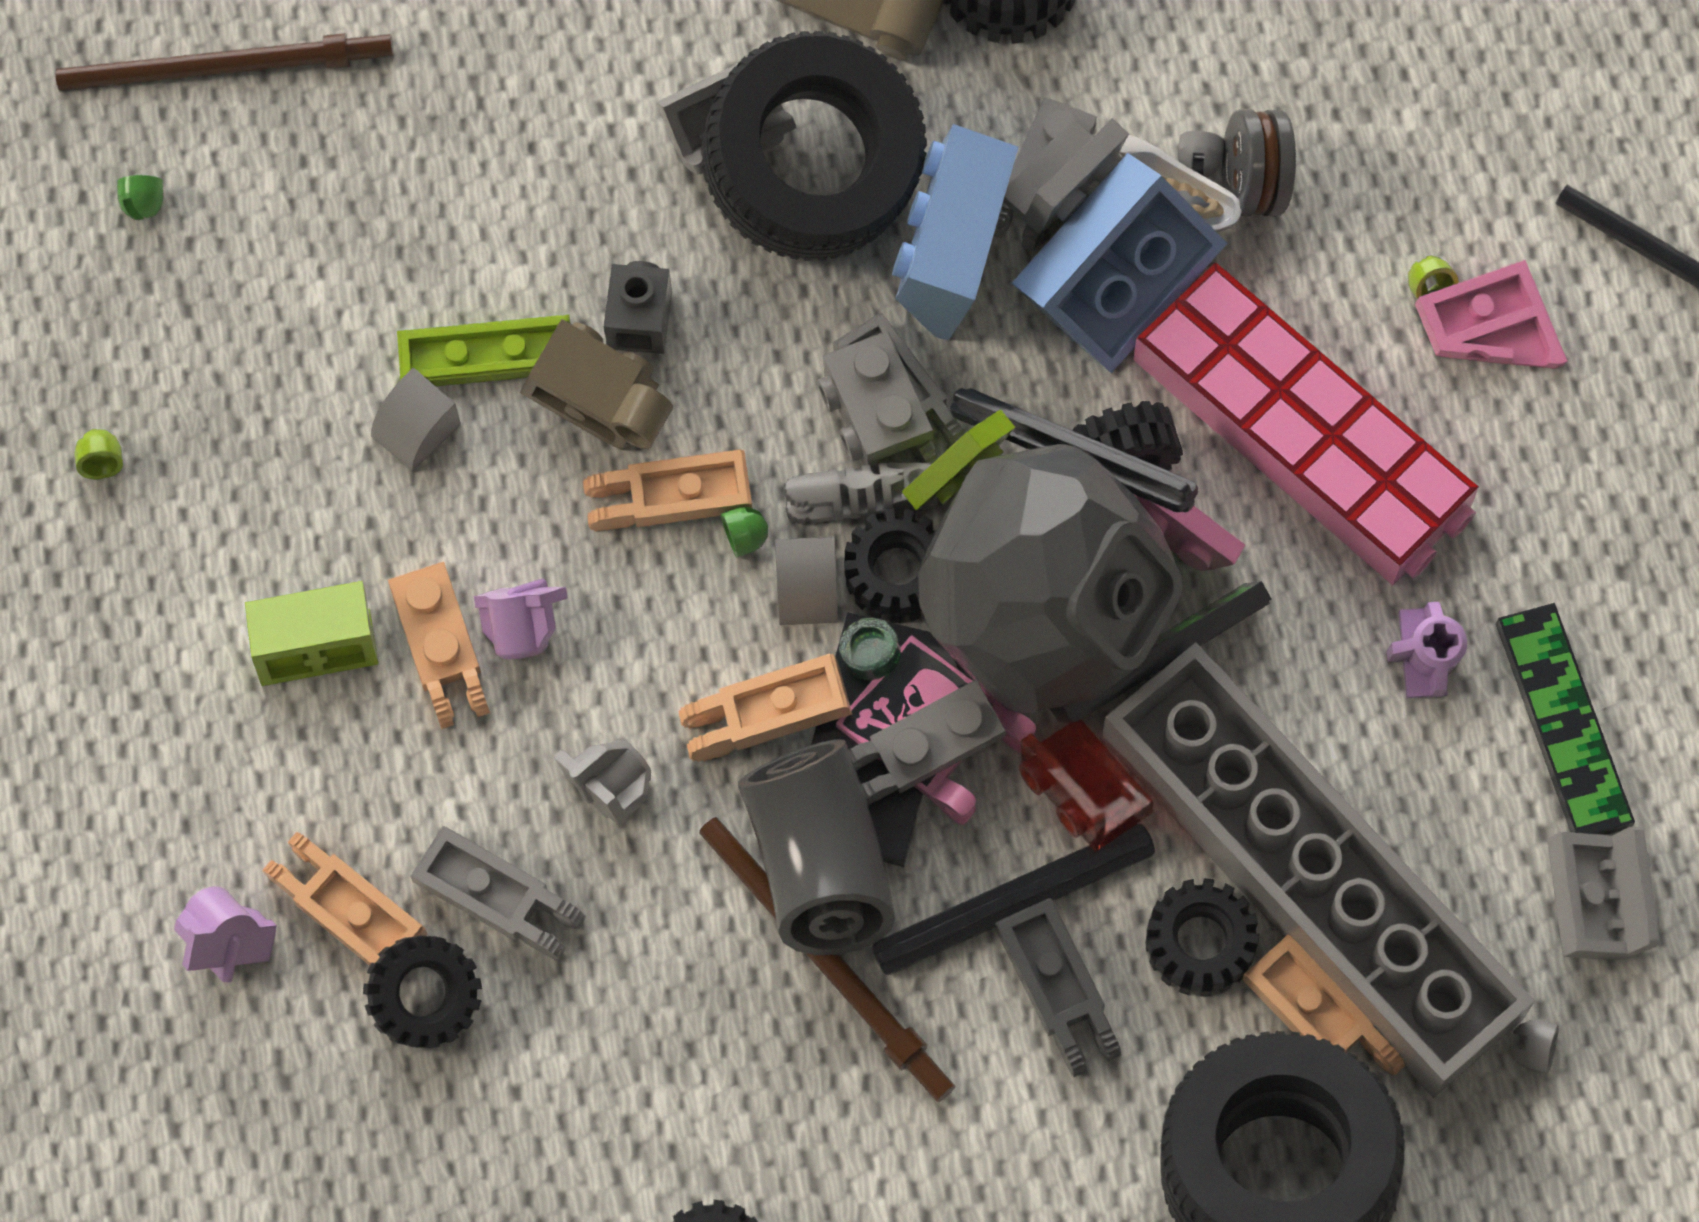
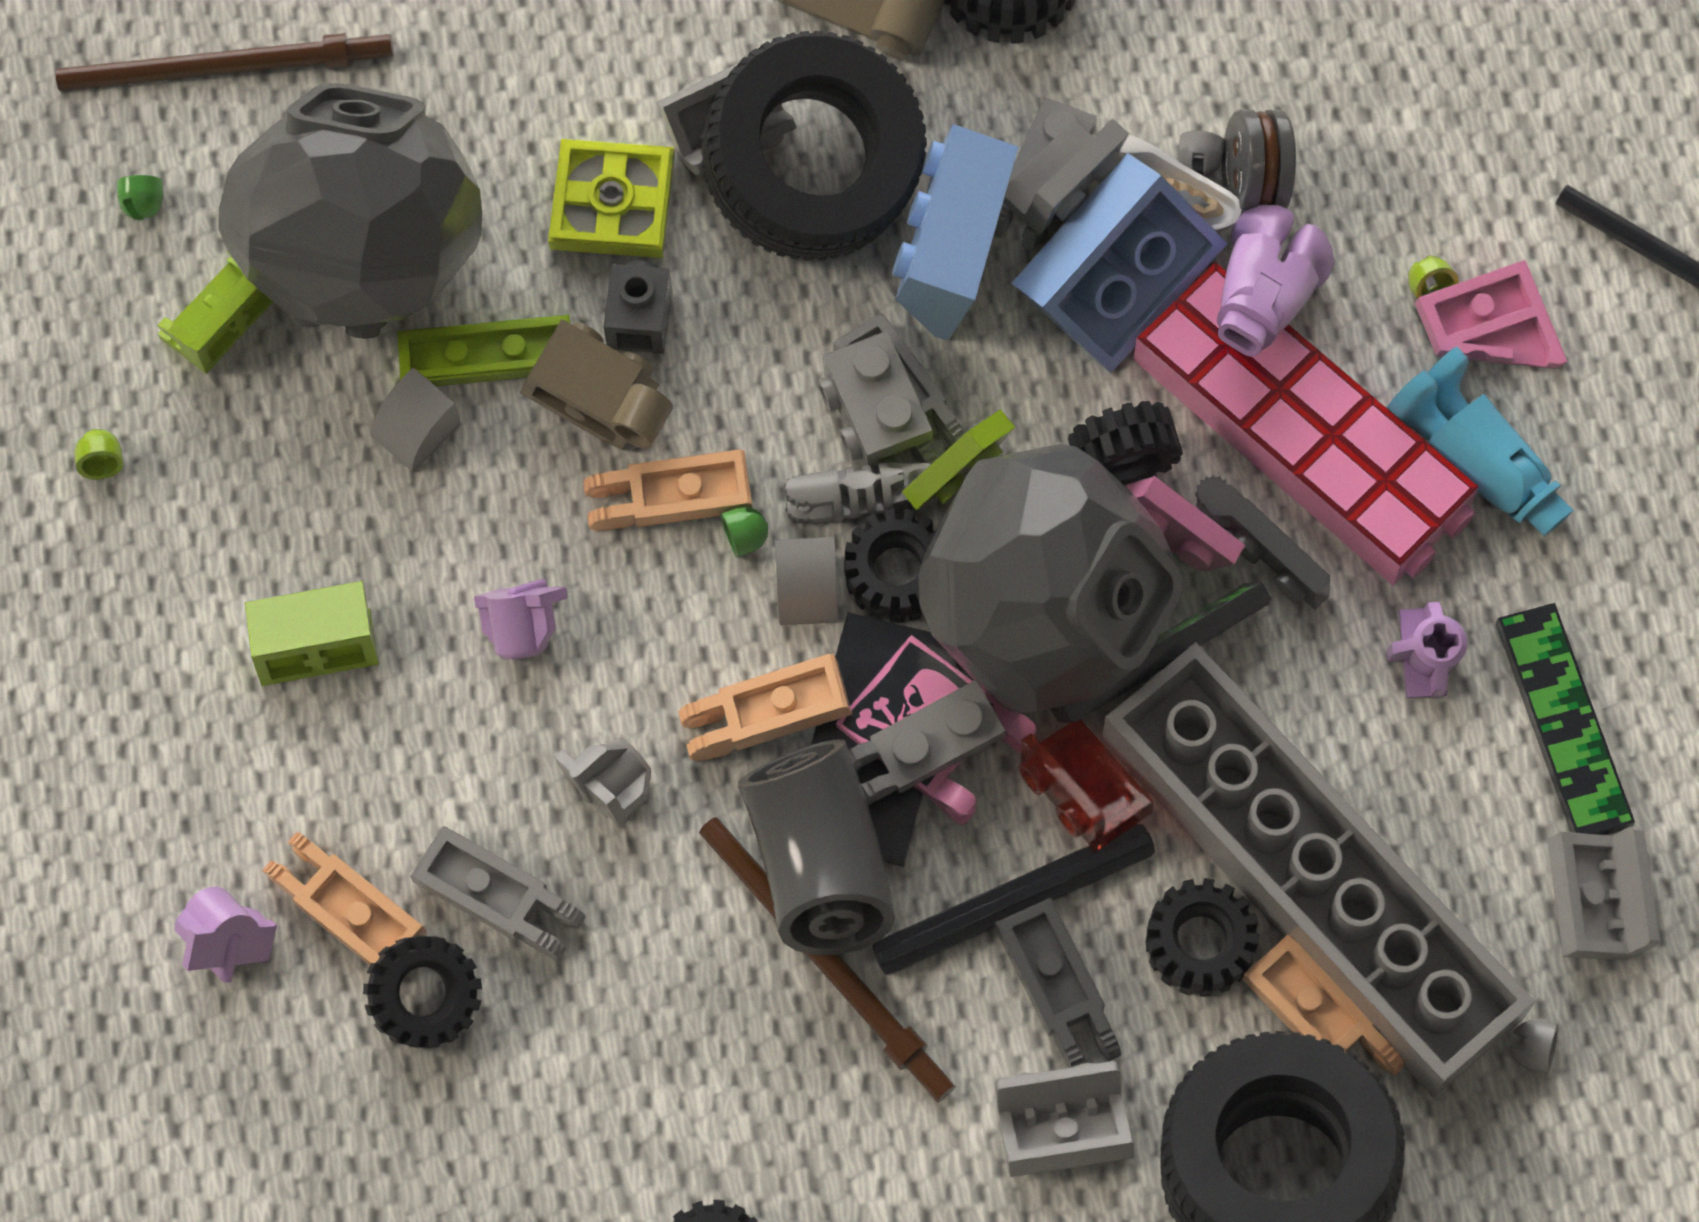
light nougat hinge [388,561,490,729] -> none
clear green tile [839,618,901,680] -> none
black axle [950,388,1198,513] -> none
none -> lime hinge [157,251,273,374]
none -> dark grey rock [218,83,482,339]
none -> neon yellow piece [548,139,675,258]
none -> light grey bracket [995,1061,1134,1178]
none -> dark grey hinge [1195,475,1330,610]
none -> lavender piece [1217,205,1335,356]
none -> medium azure piece [1386,346,1574,537]

